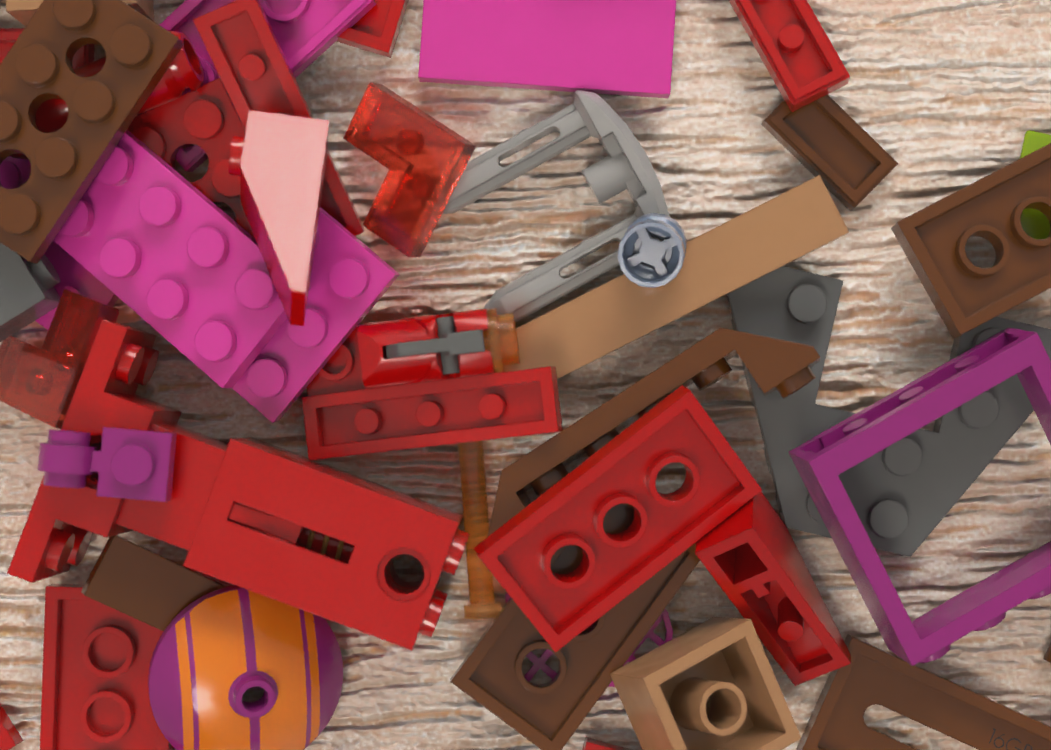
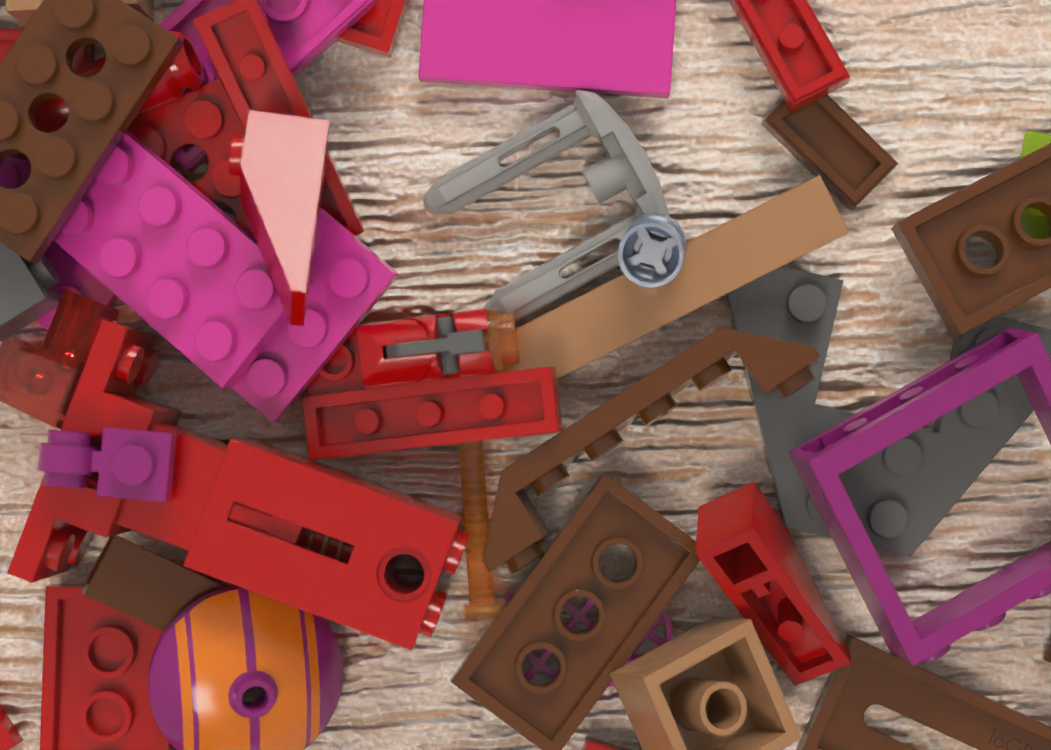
clear red tile [343,82,476,257] -> none
red plate [473,385,762,653] -> none

